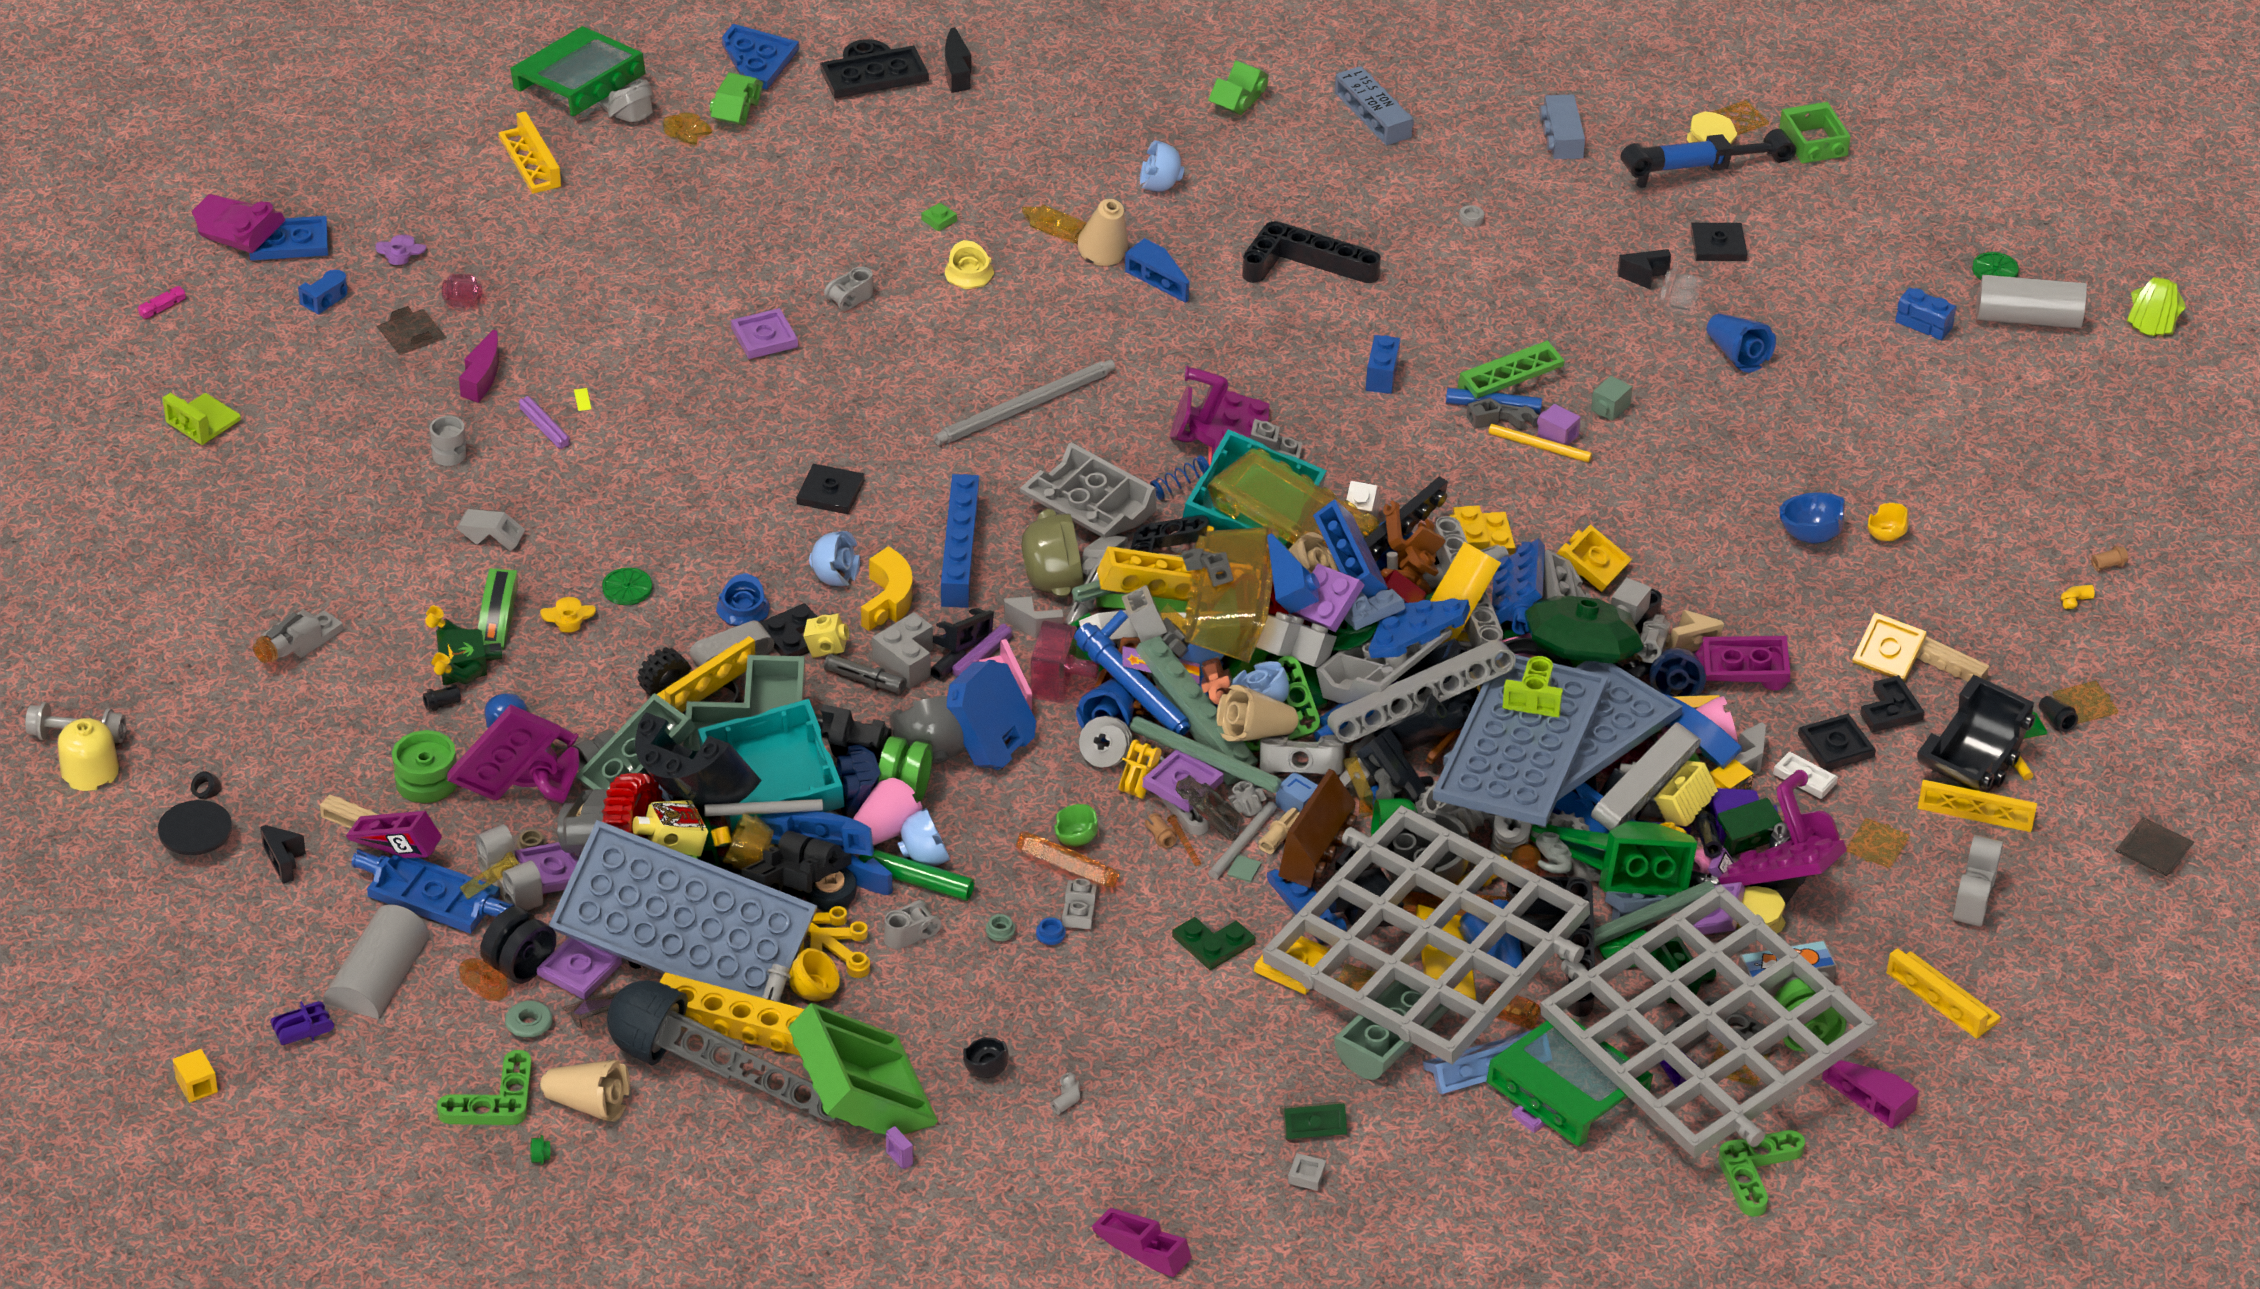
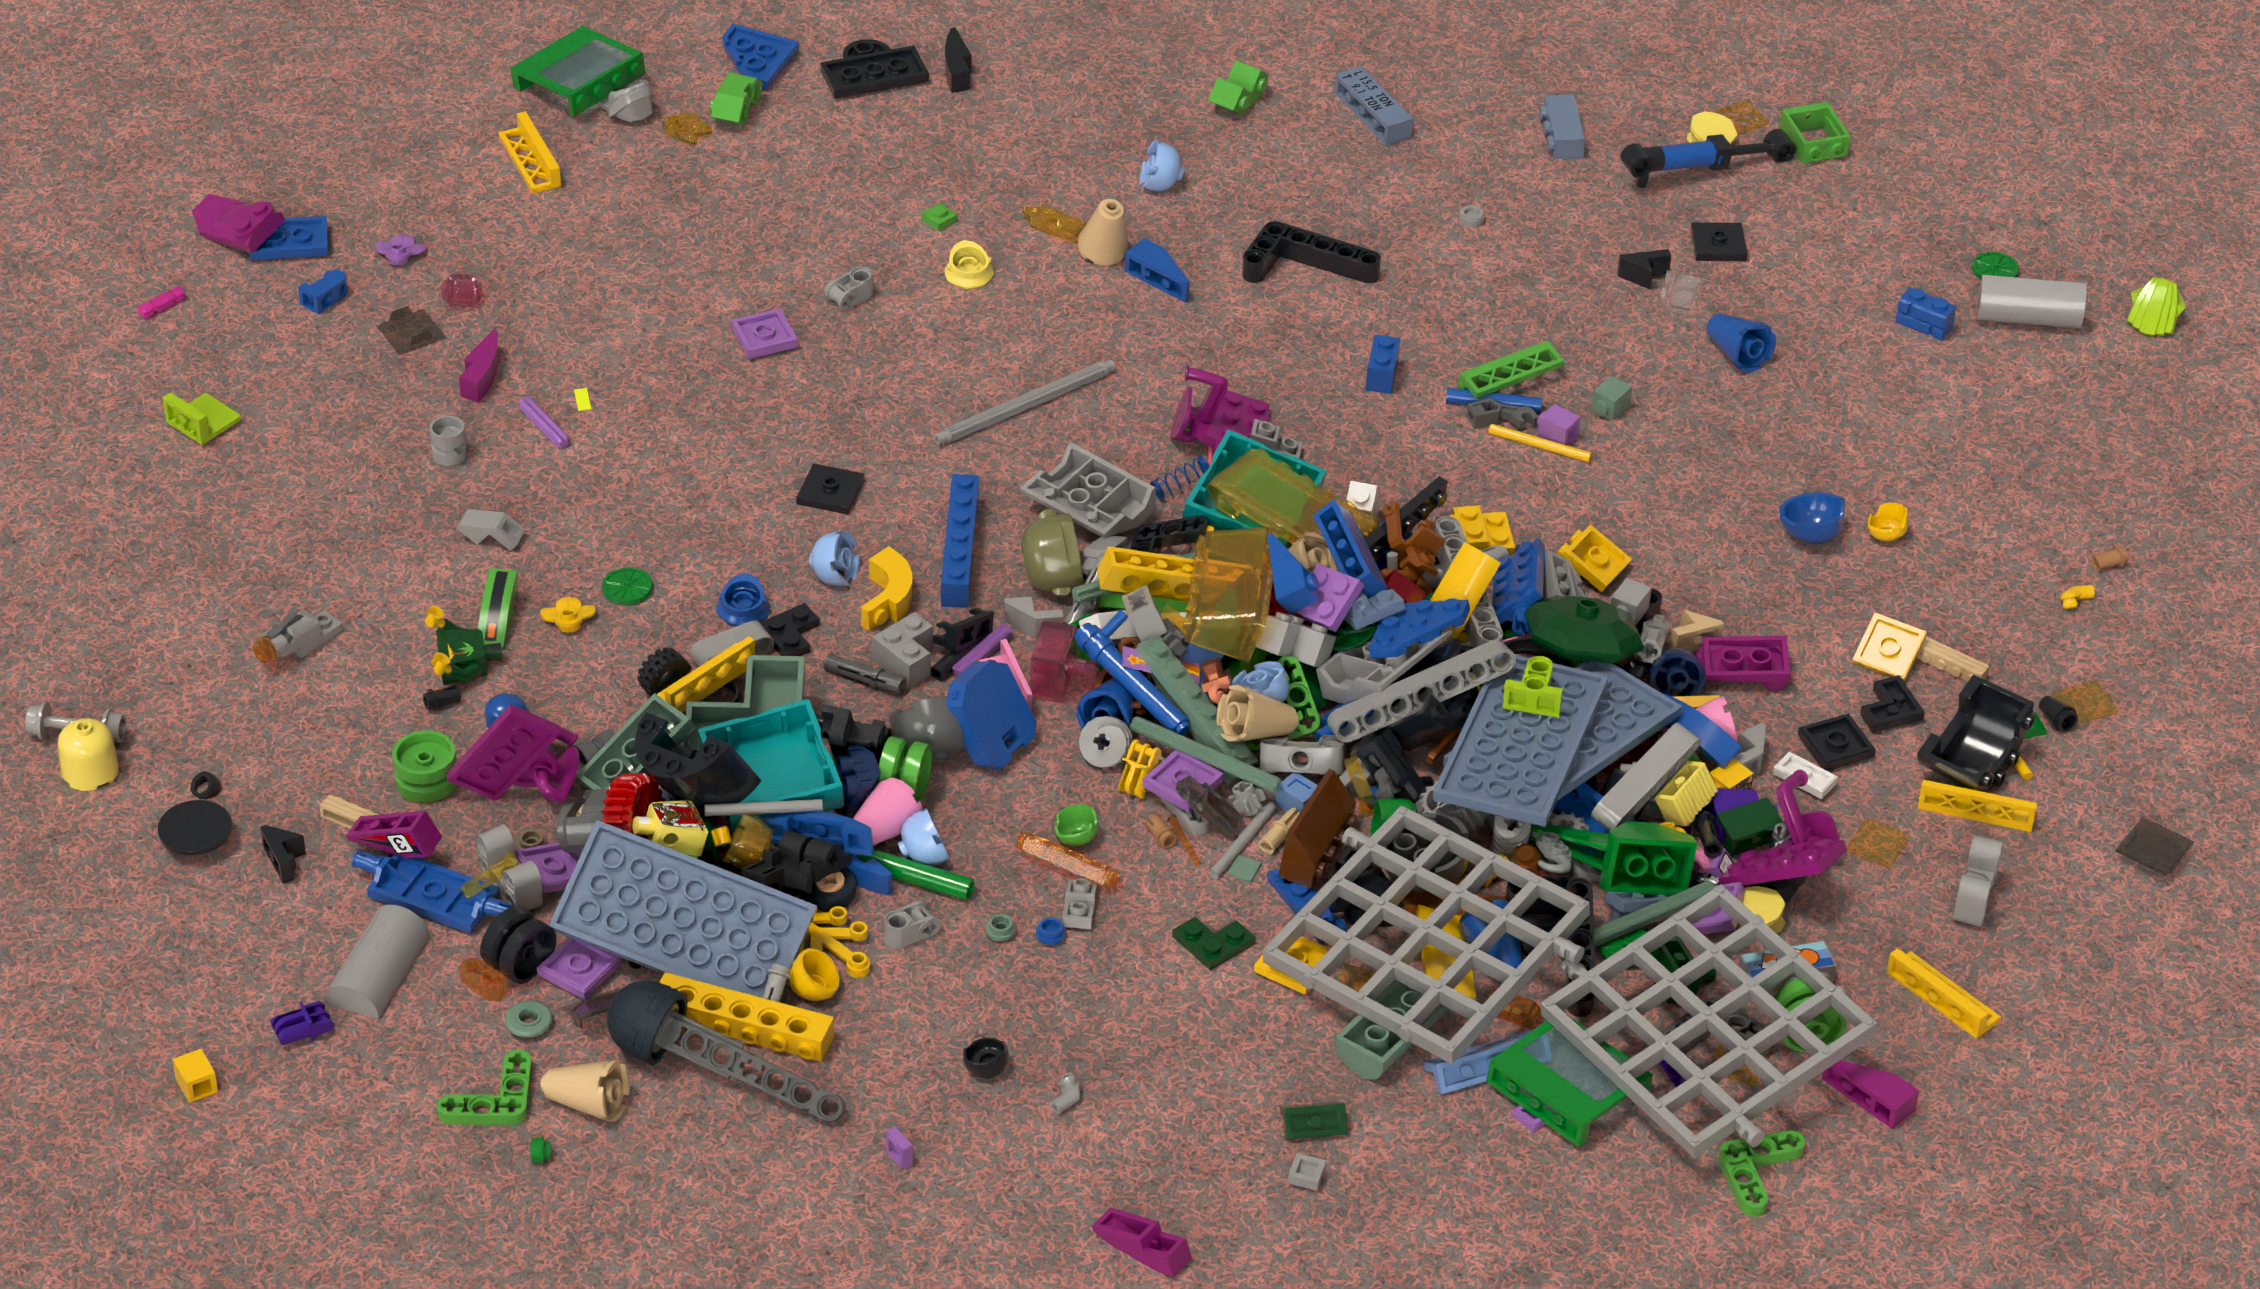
bright green slope [788,1003,938,1135] -> none
light yellow brick [803,613,850,658] -> none
dark grey piece [1181,548,1234,587] -> none

